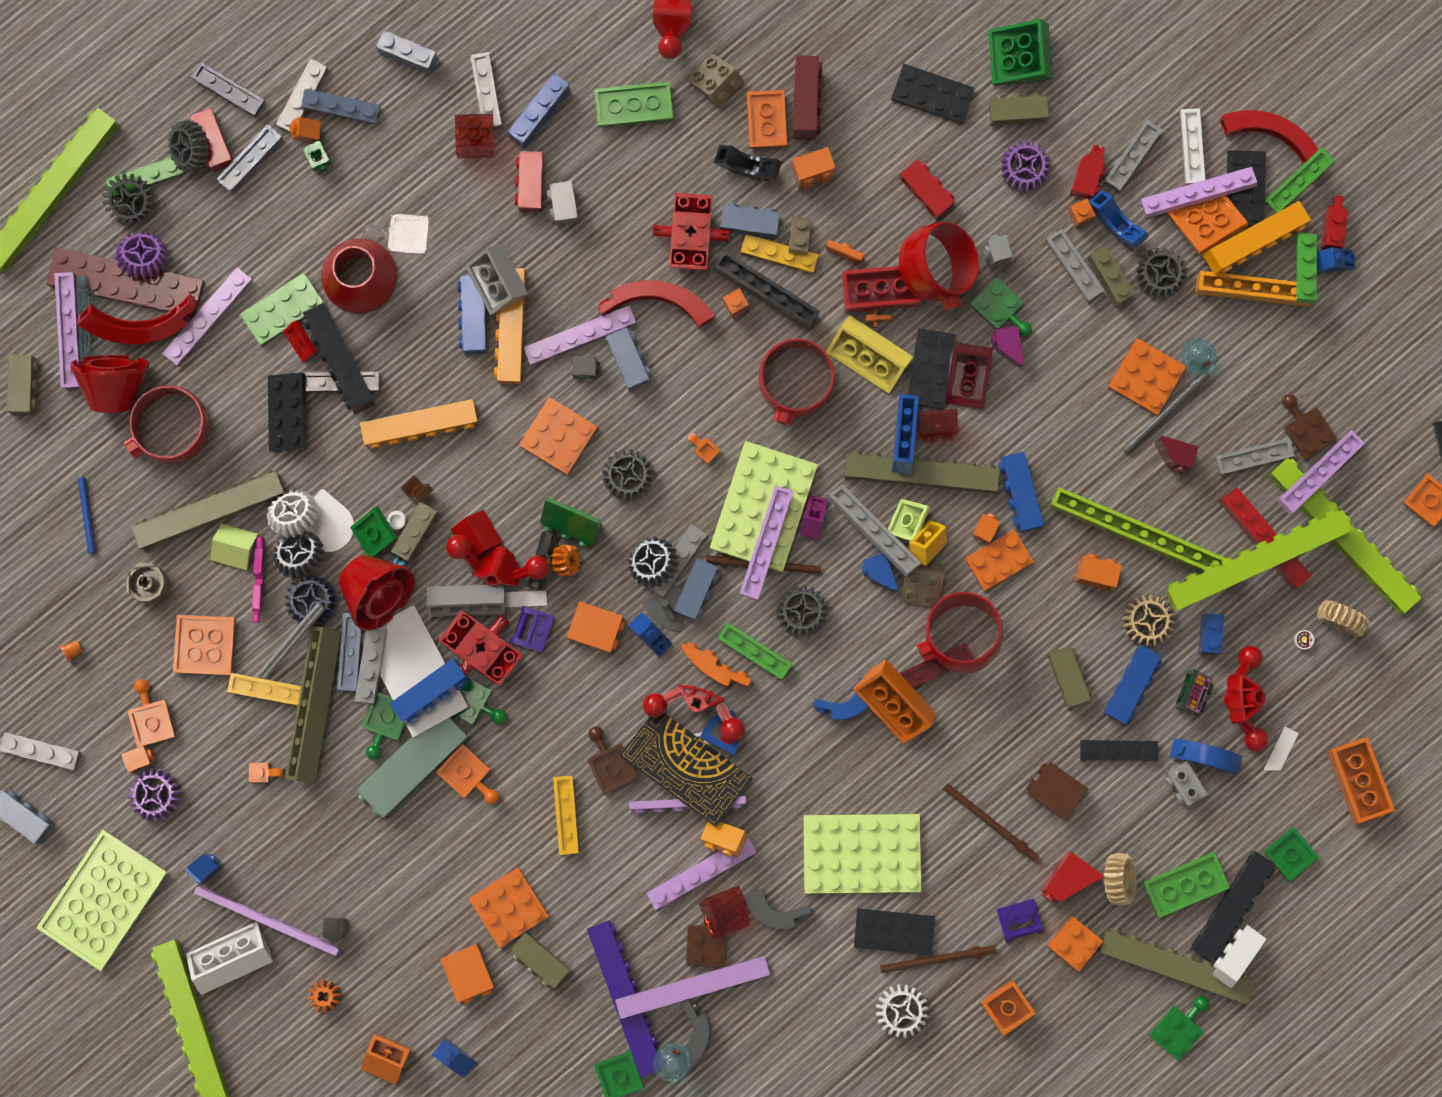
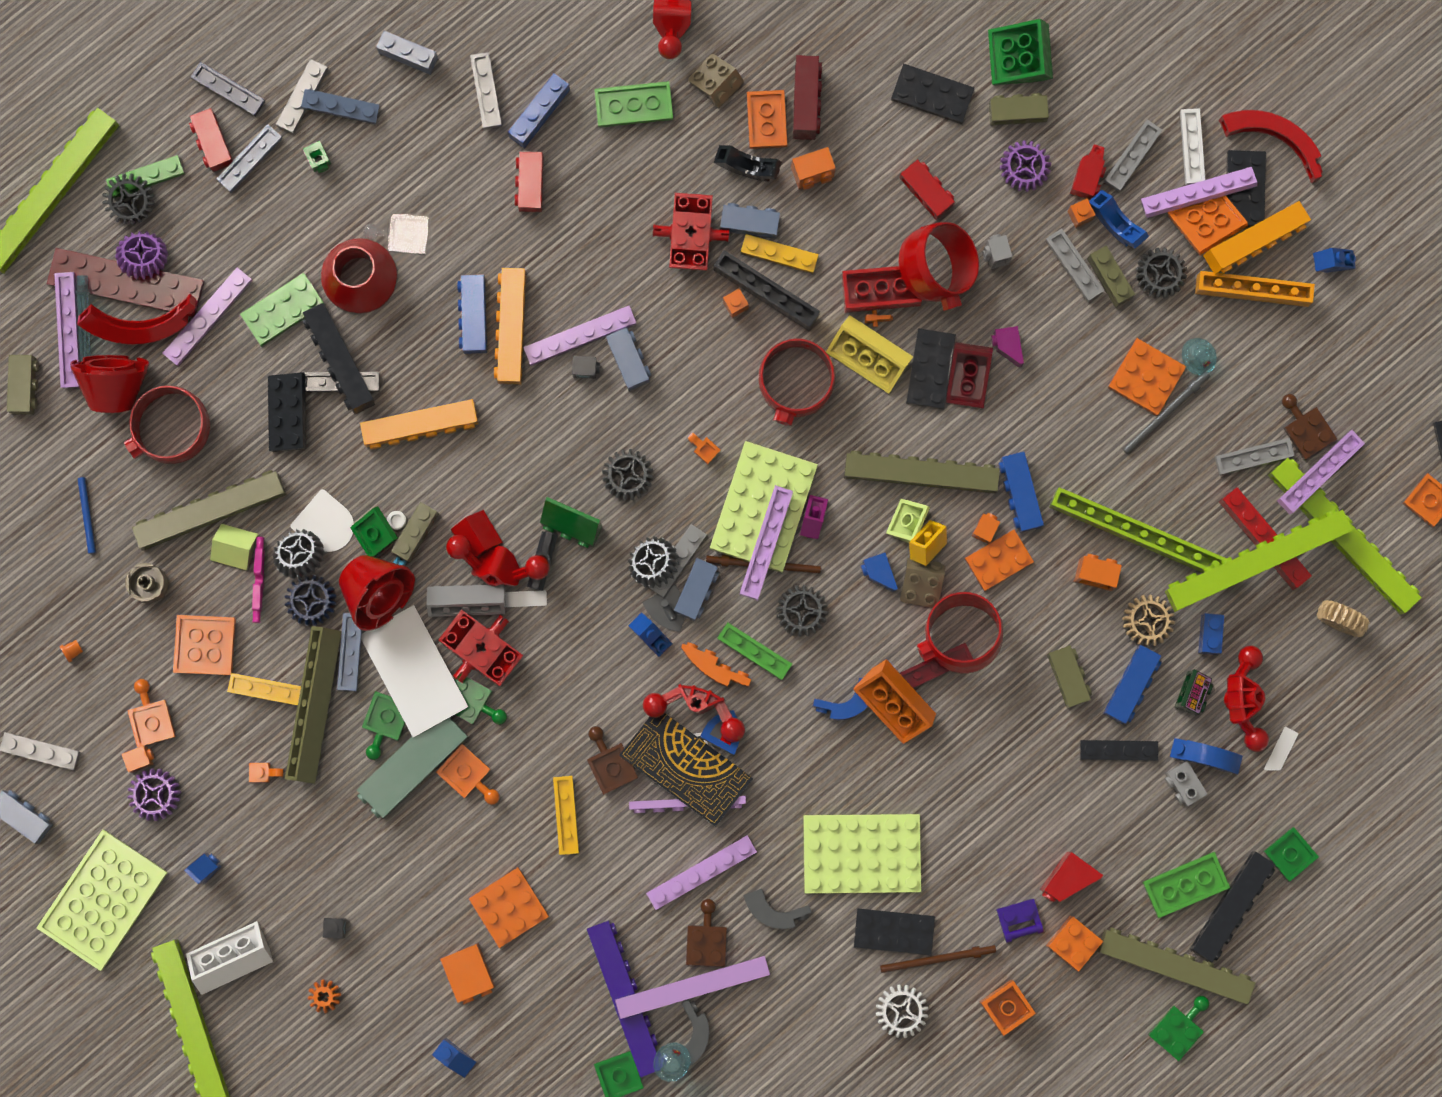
dark grey gear [167,120,210,172] -> none
lavender tile [194,886,341,956] -> none
light grey axle [259,603,325,679] -> none
white gear [267,490,319,539] -> none
red plate [283,320,318,363] -> none
orange brick [289,117,321,143] -> none
light grey plate [355,628,387,705] -> none
orange slope [361,1033,413,1085] -> none
blue brick [390,658,470,725] -> none
reddish brown bracket [401,476,433,503] -> none
clear red slope [455,114,495,158] -> none
light grey slope [465,244,528,316] -> none
dark purple plate [510,606,555,653] -> none
olive brick [510,932,570,989] -> none
orange plate [519,397,598,476] -> none
brick [547,181,579,225] -> none
orange gear [550,544,582,577] -> none
orange brick [567,601,626,653] -> none
arch [598,280,715,329] -> none
clear red slope [699,885,749,940] -> none
light orange brick [700,822,748,858] -> none
dark tan plate [788,216,811,255] -> none
orange plate [826,240,864,264] -> none
light grey plate [828,484,921,577] -> none
blue brick [892,394,919,474] -> none
clear red slope [917,409,958,444] -> none
reddish brown bar [943,783,1039,862] -> none
green plate [970,277,1032,337] -> none
reddish brown brick [1026,762,1088,821] -> none
tan gear [1104,853,1137,906] -> none
dark red slope [1155,436,1199,475] -> none
white brick [1212,925,1266,988] -> none
bright green plate [1266,147,1336,213] -> none
tile [1294,630,1314,650] -> none
bright green plate [1296,233,1317,304] -> none
red hinge [1320,195,1348,250] -> none
orange brick [1326,737,1395,824] -> none

